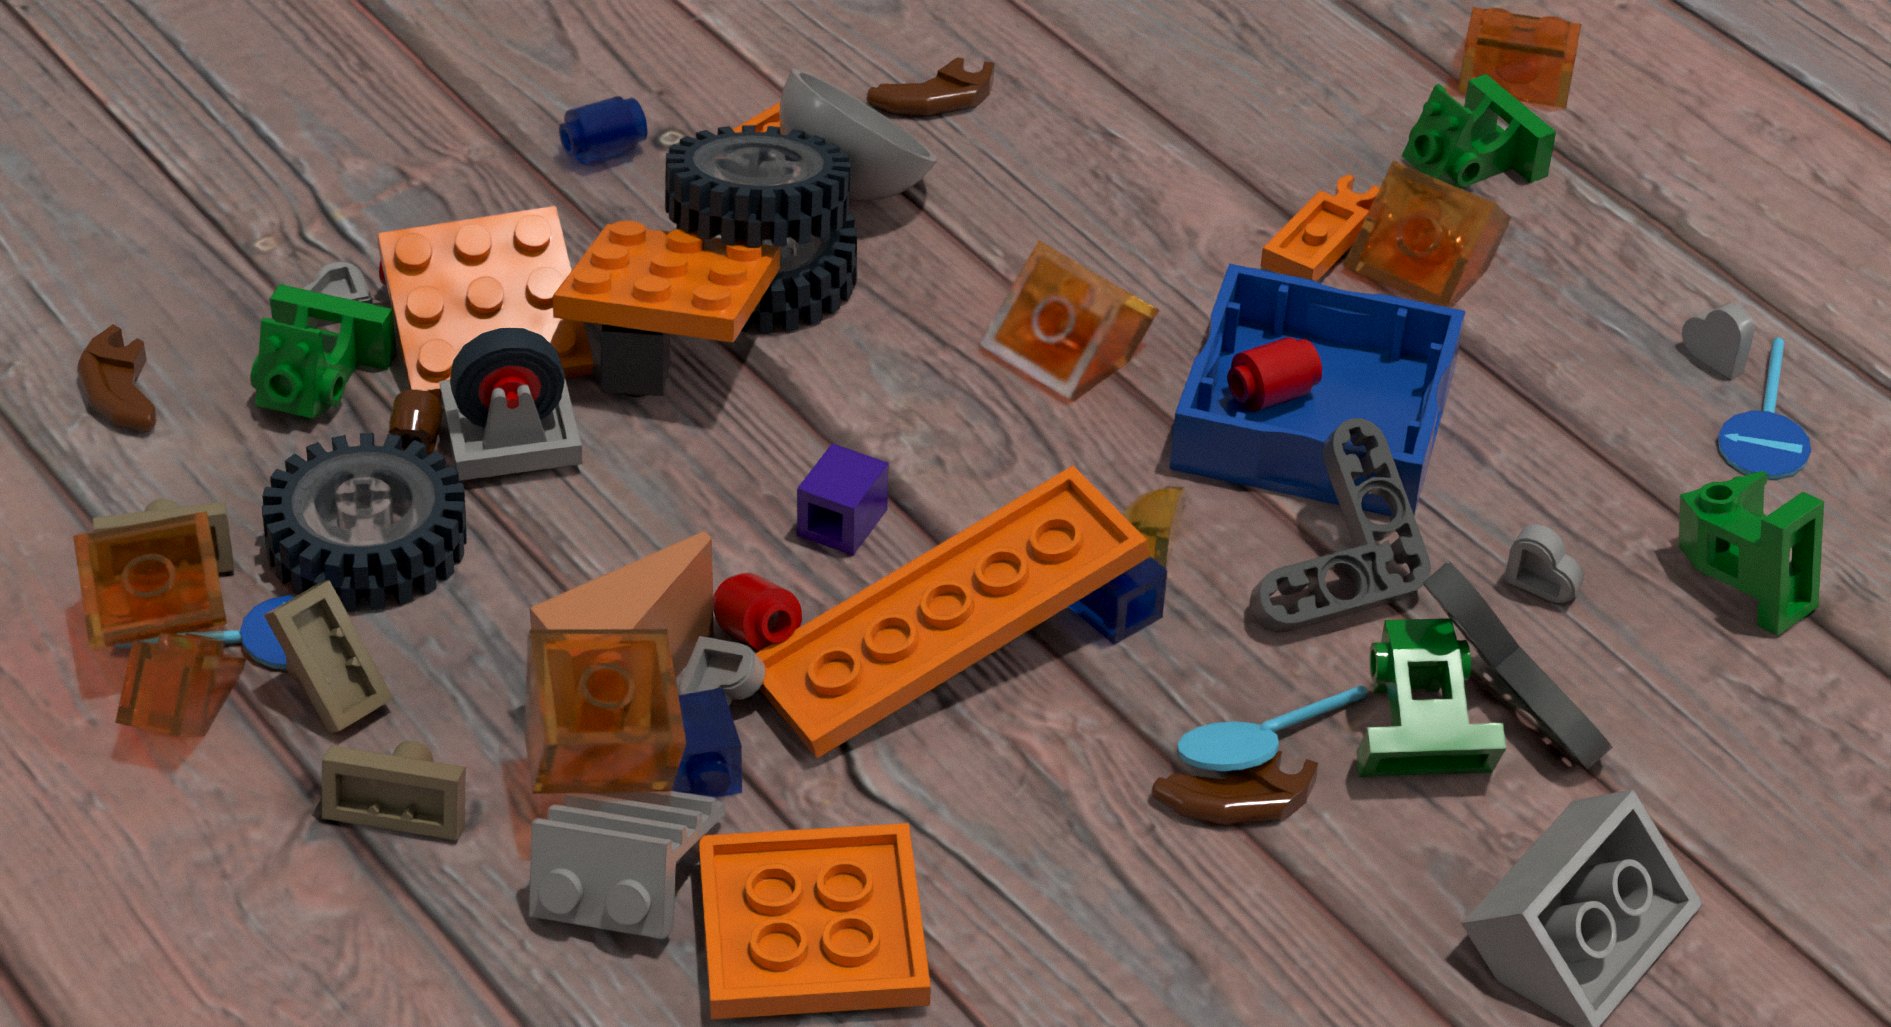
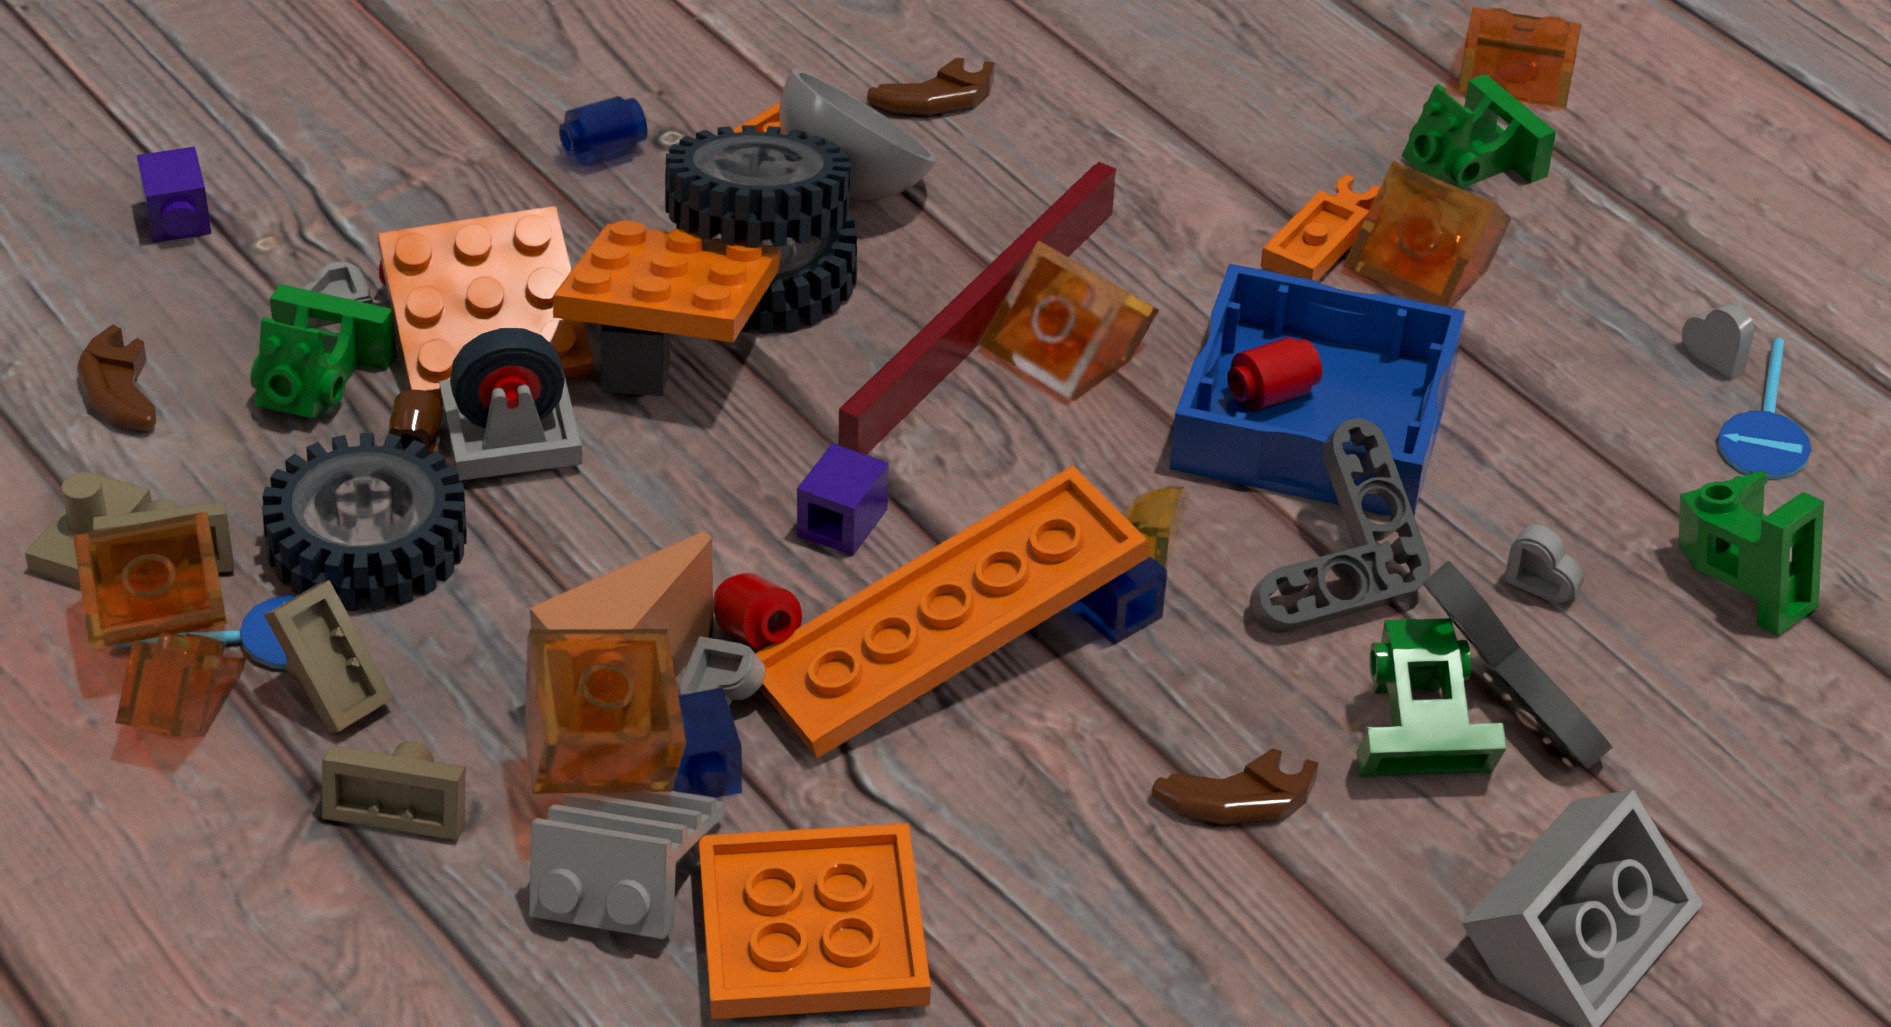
medium azure piece [1178,686,1368,771] -> none
none -> dark tan tile [25,472,152,589]
none -> dark purple brick [137,146,212,243]
none -> dark red tile [838,162,1116,455]

